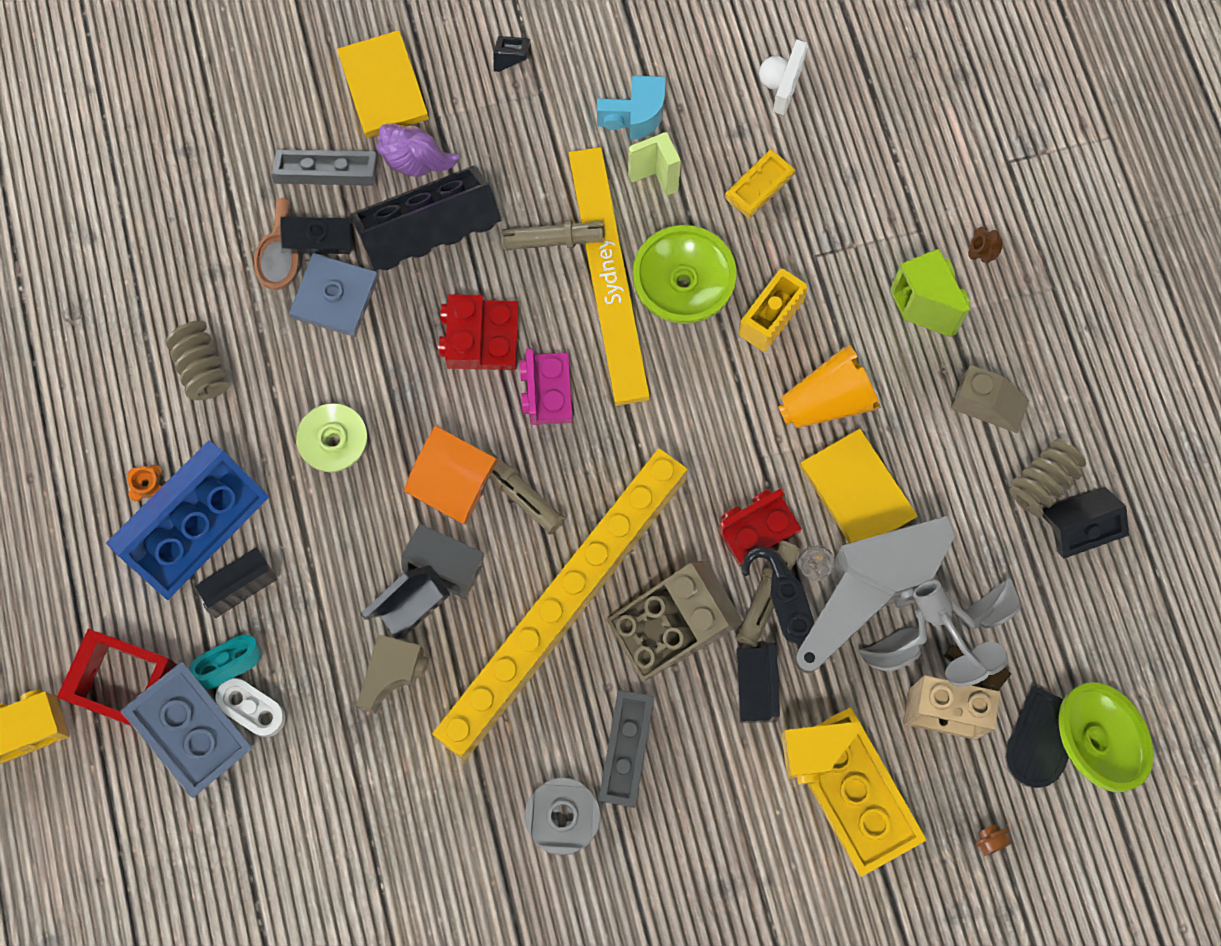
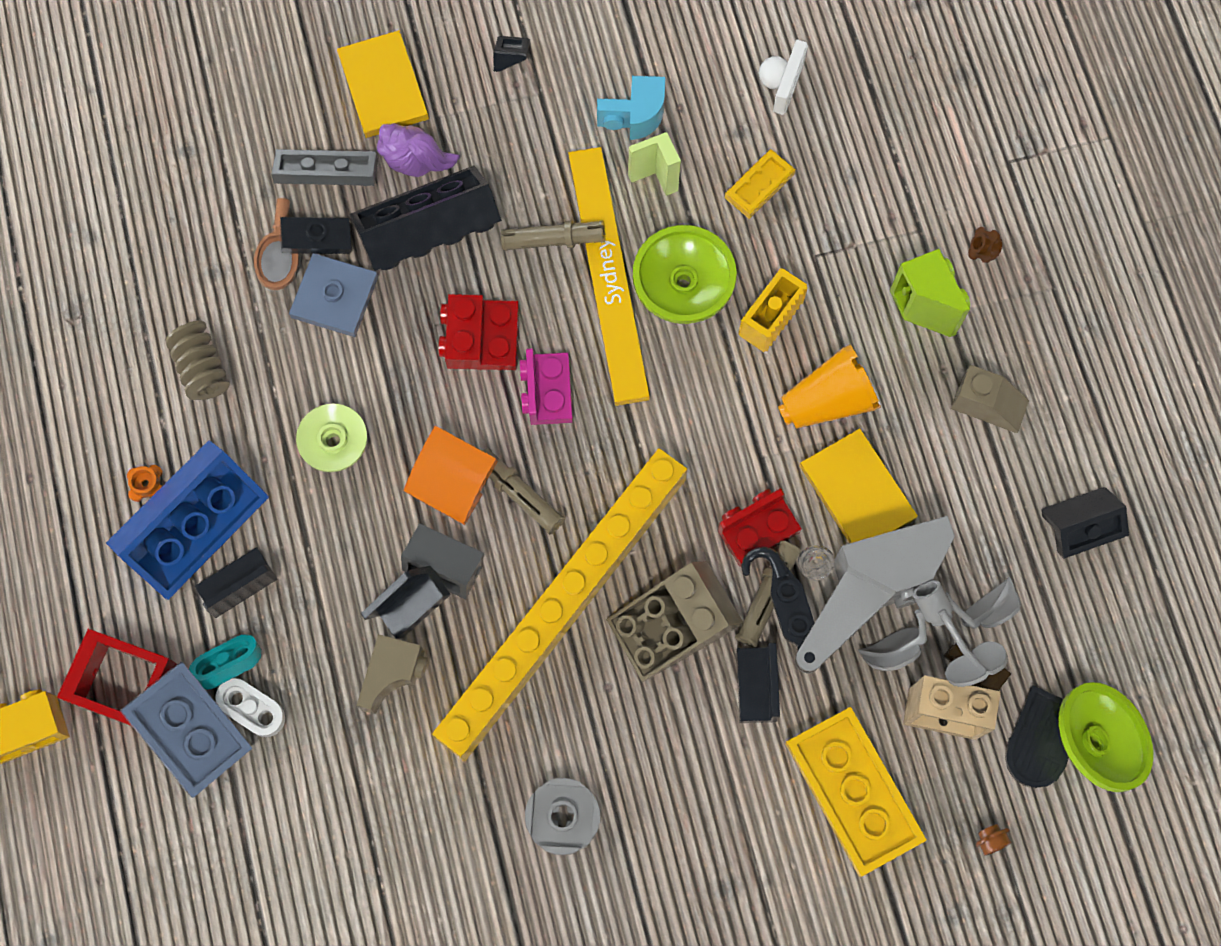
dark grey plate [598,690,654,808] -> none
yellow slope [781,722,861,785] -> none
dark tan piece [1009,439,1086,518] -> none

